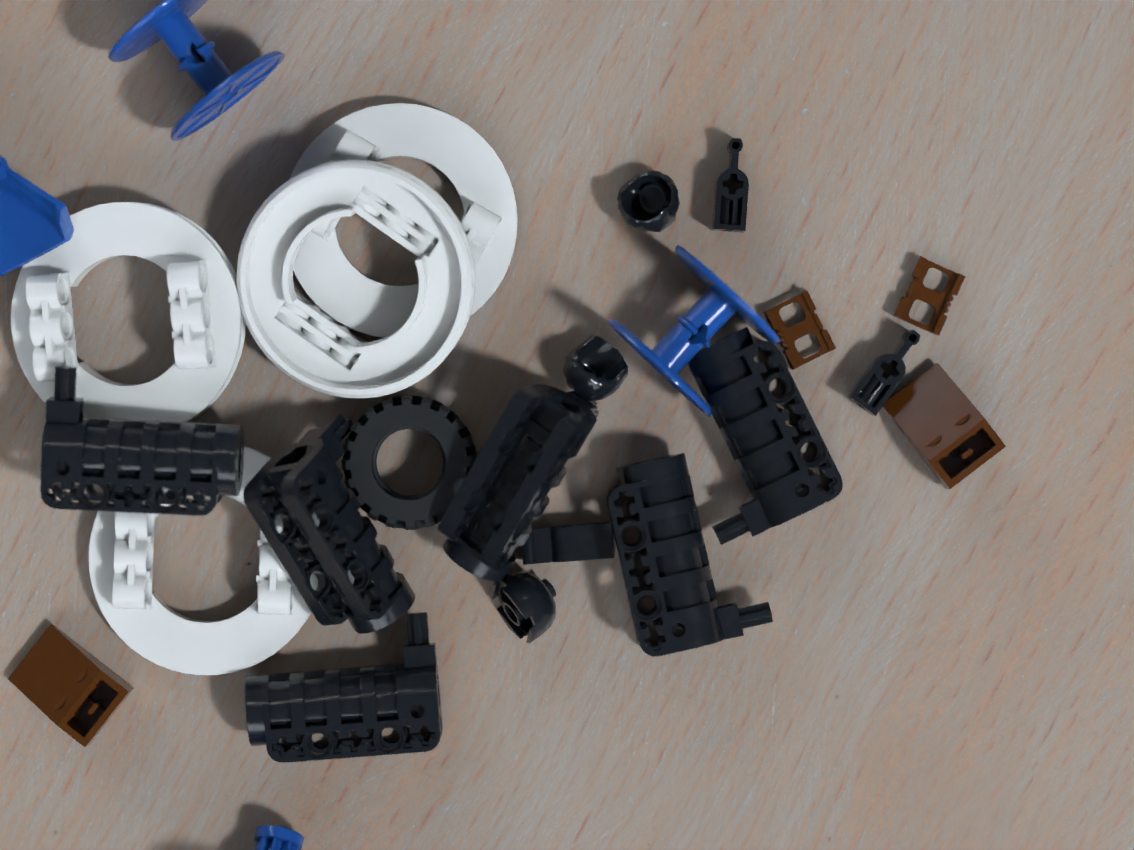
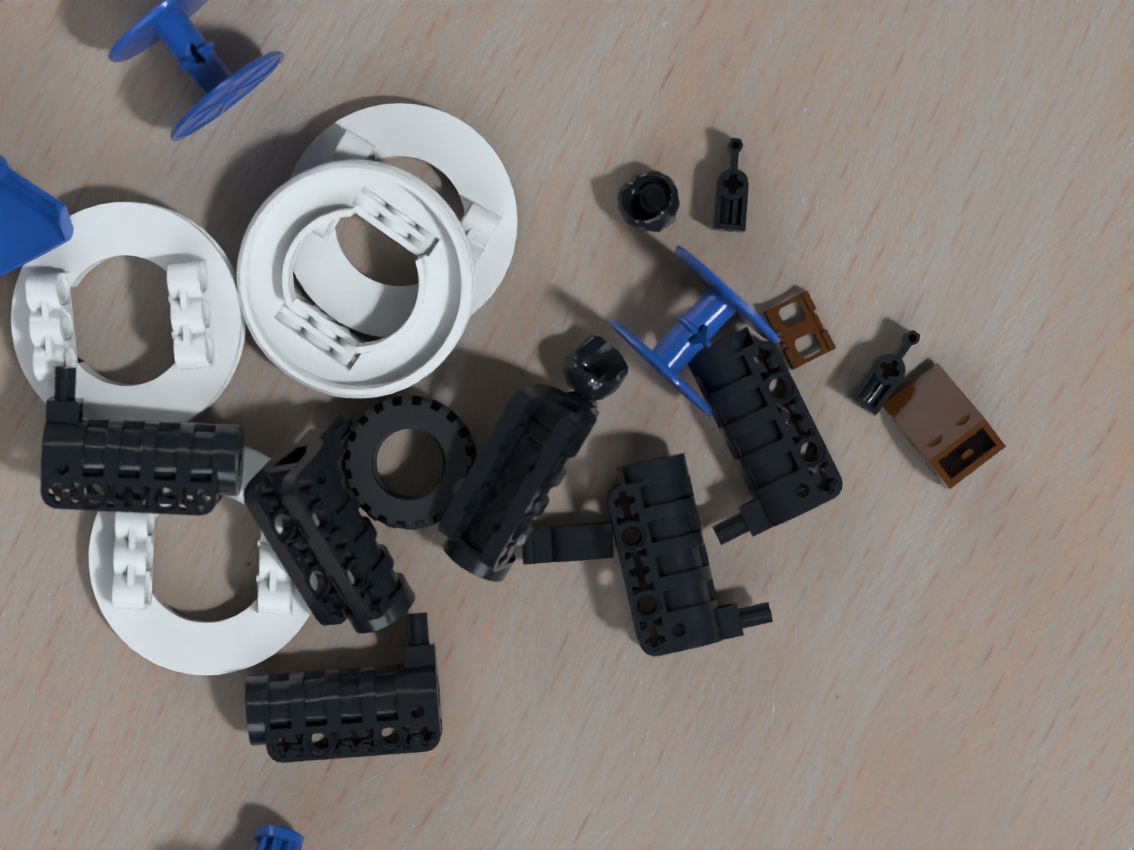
reddish brown slope [8,623,134,747] -> none
black cylinder [490,571,556,644] -> none
reddish brown piece [894,256,965,336] -> none

